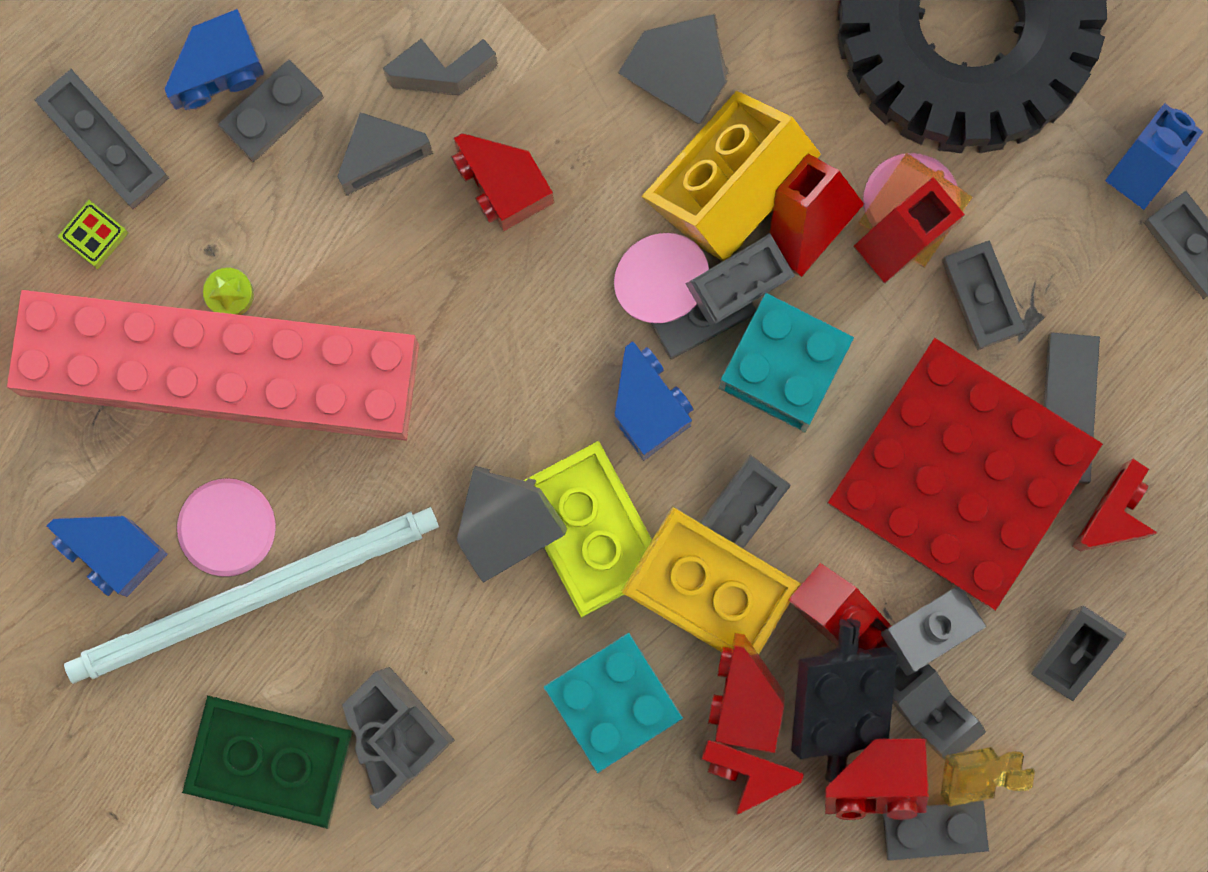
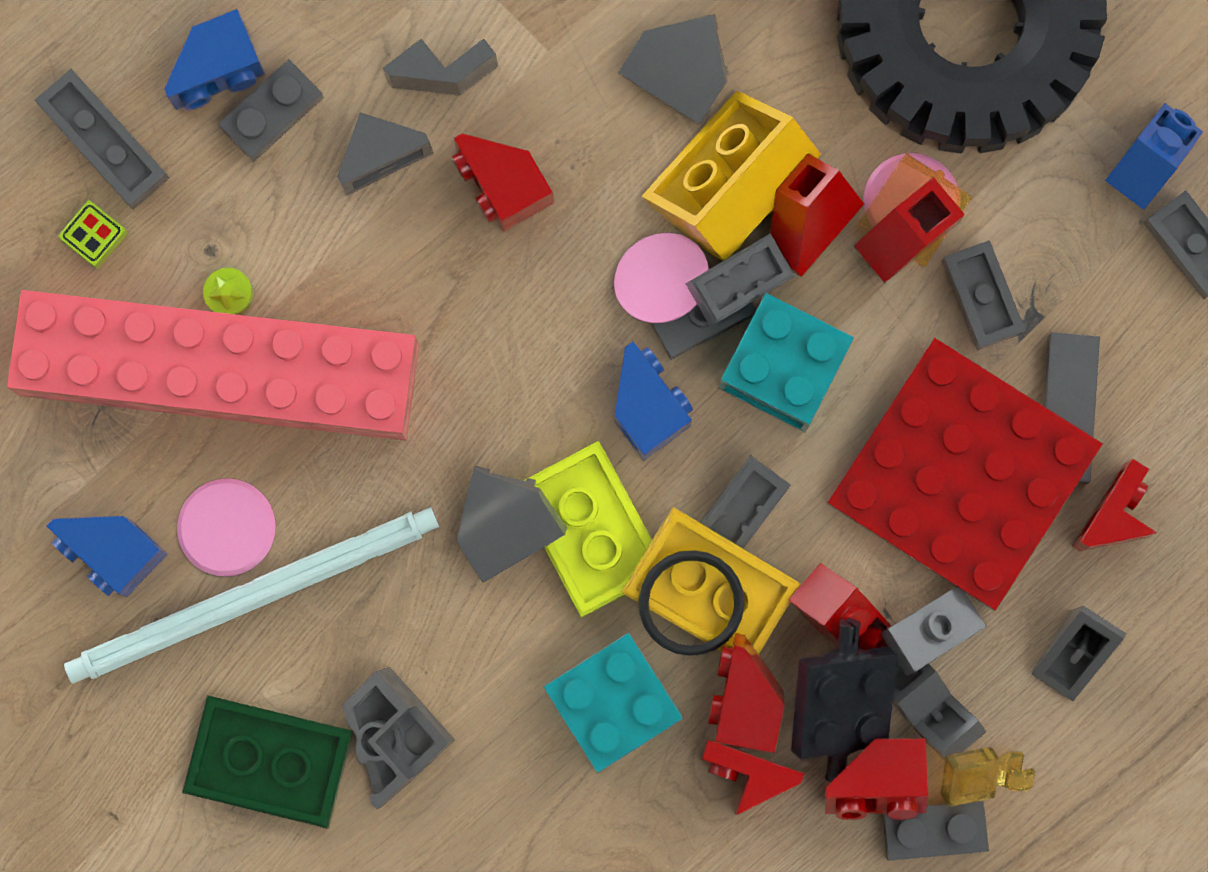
none -> black tyre [638,550,744,656]

